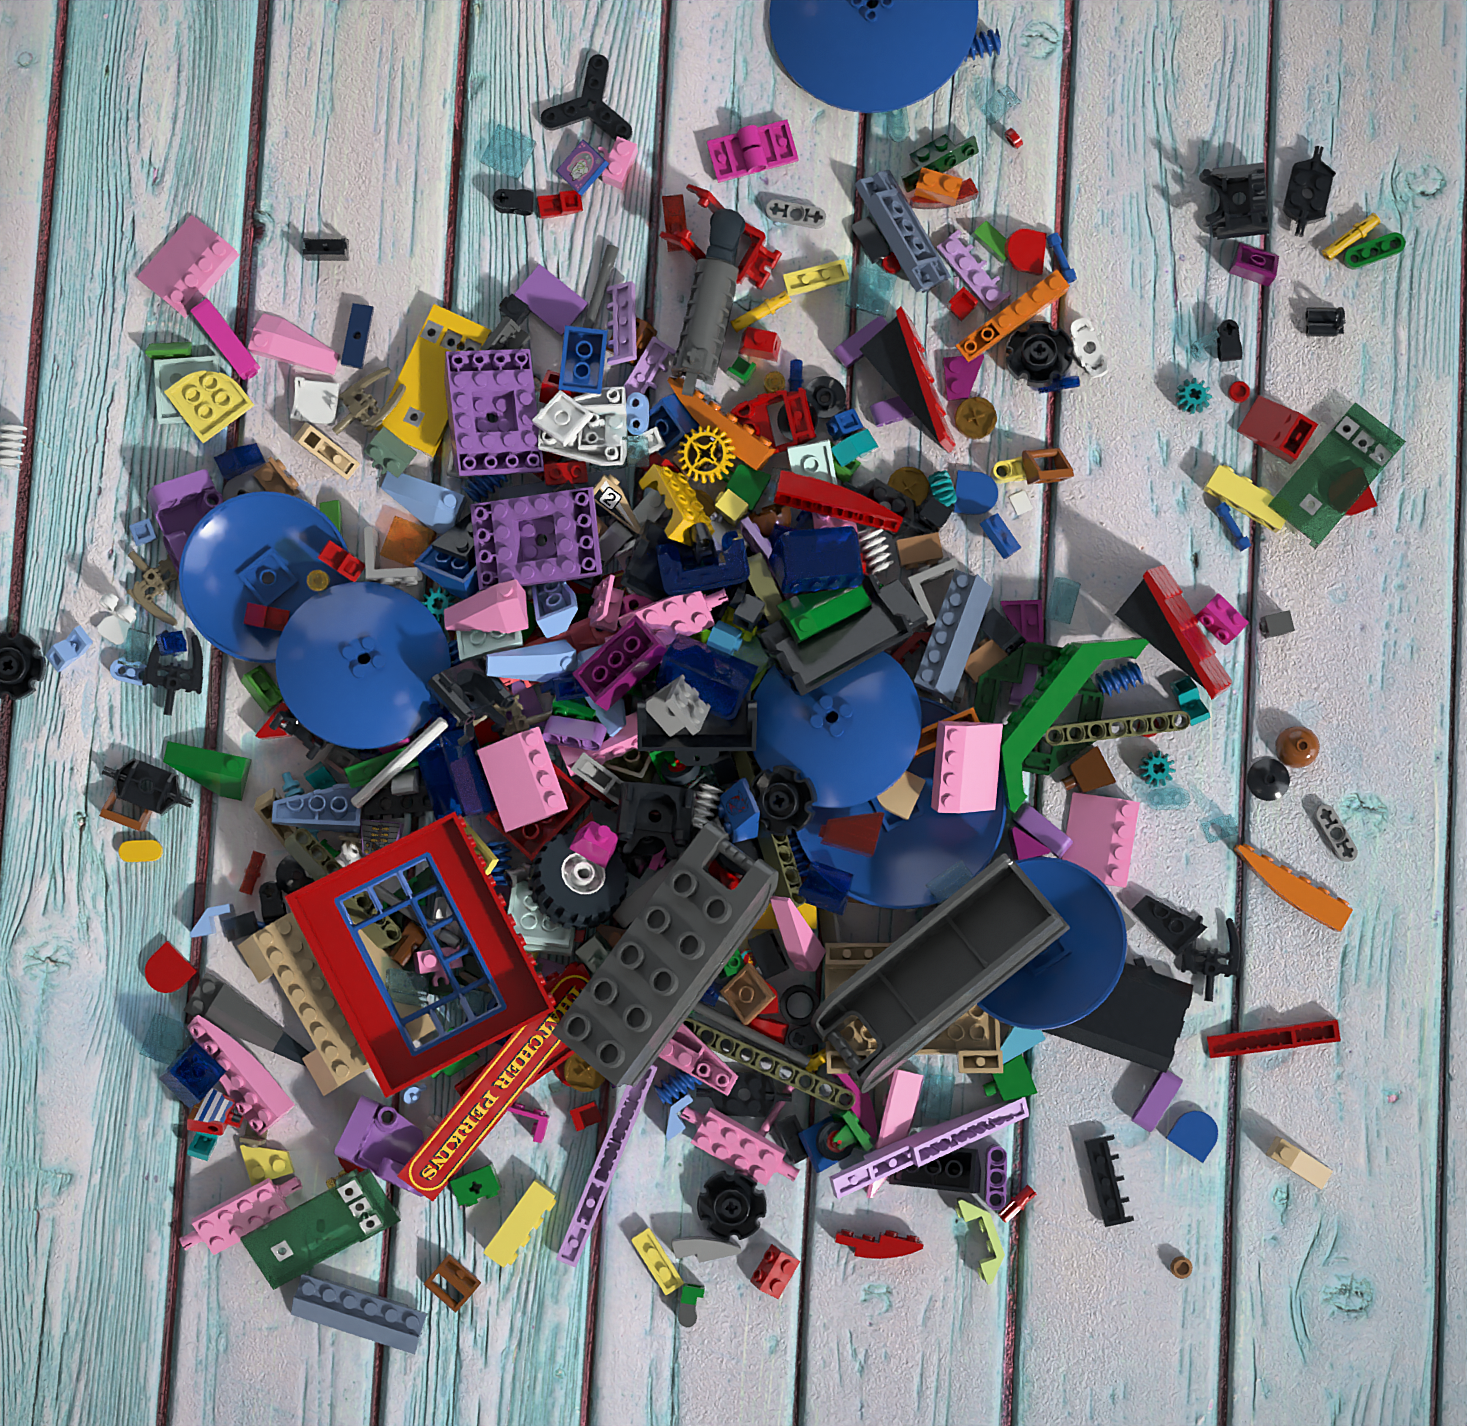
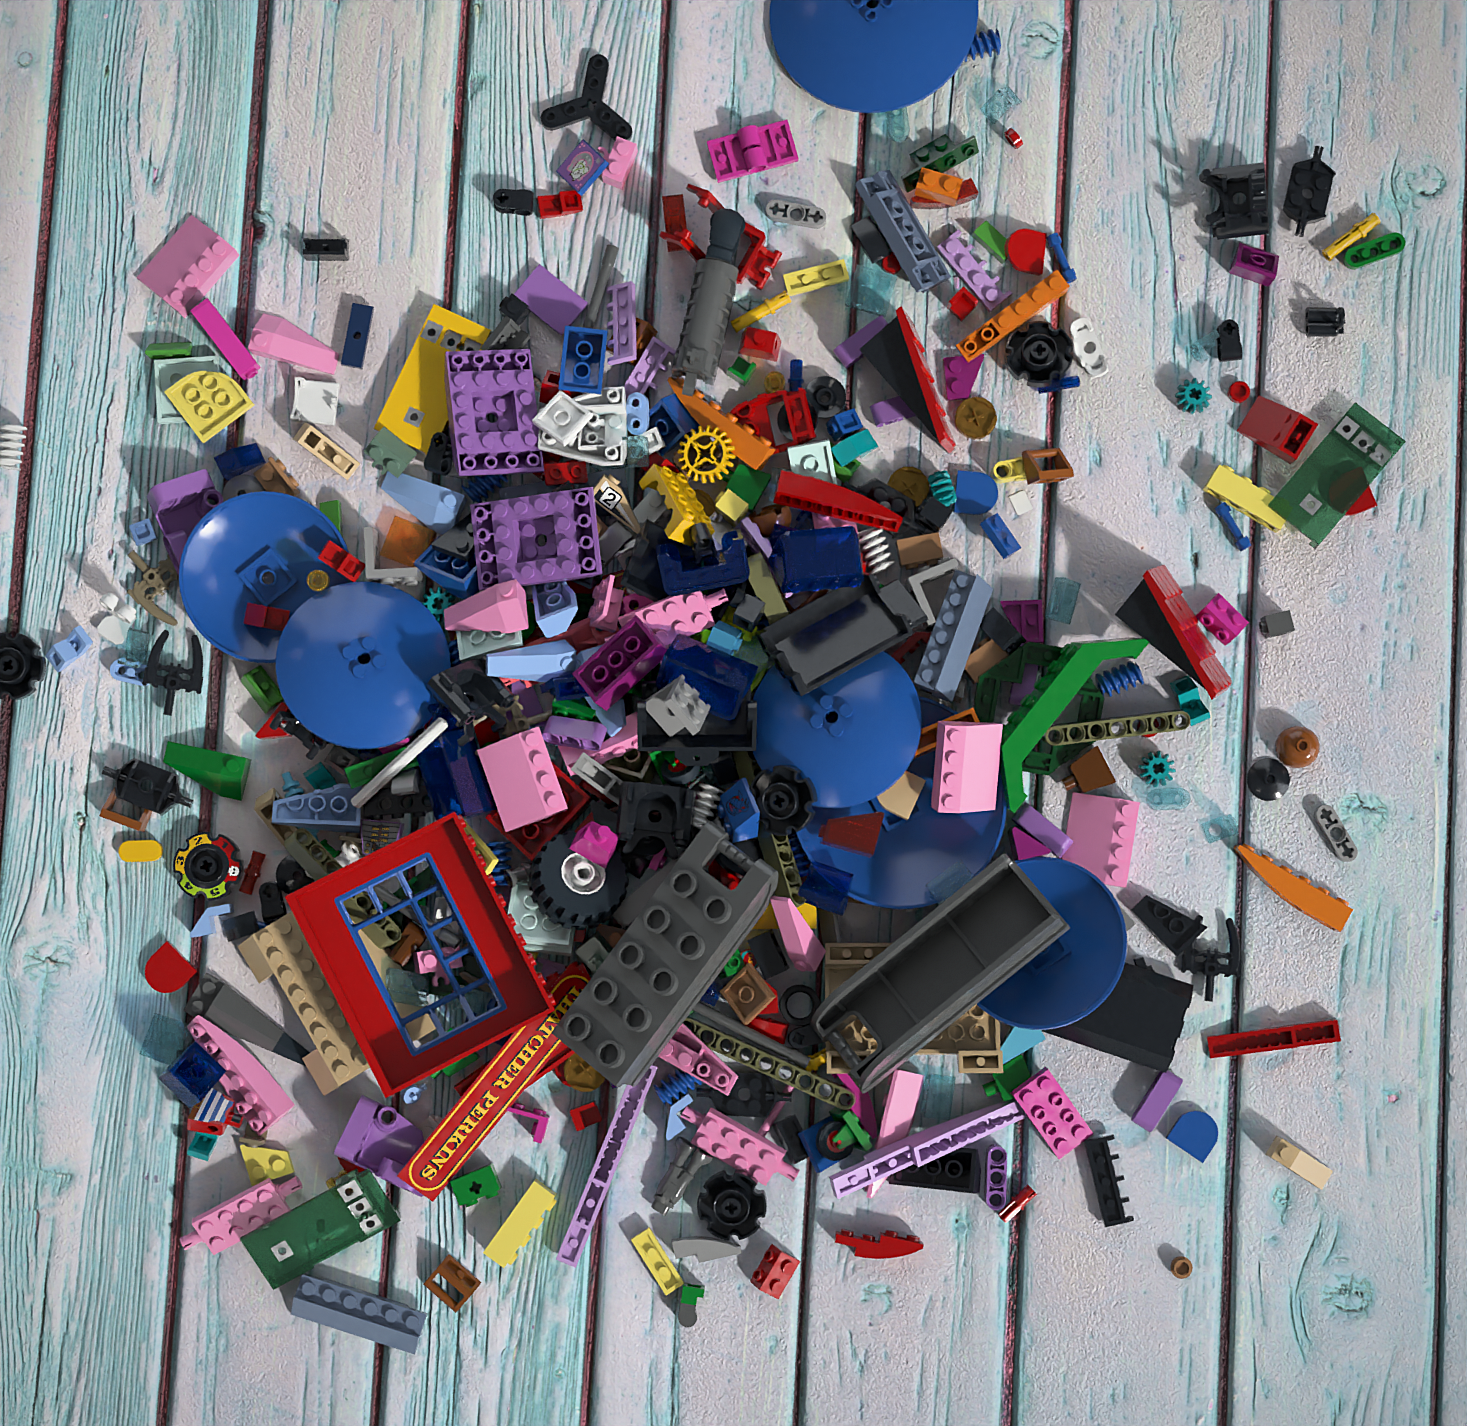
clear blue bracket [156,631,187,657] -> none
dark tan bar [332,367,406,435] -> none
clear light blue plate [480,123,537,181] -> none
green wedge [776,585,872,644] -> none
yellowish green slope [954,1197,1005,1285] -> none
none -> black piece [173,832,244,901]
none -> black piece [424,432,453,476]
none -> dark grey piece [651,1136,713,1216]
none -> plate [1011,1066,1093,1159]

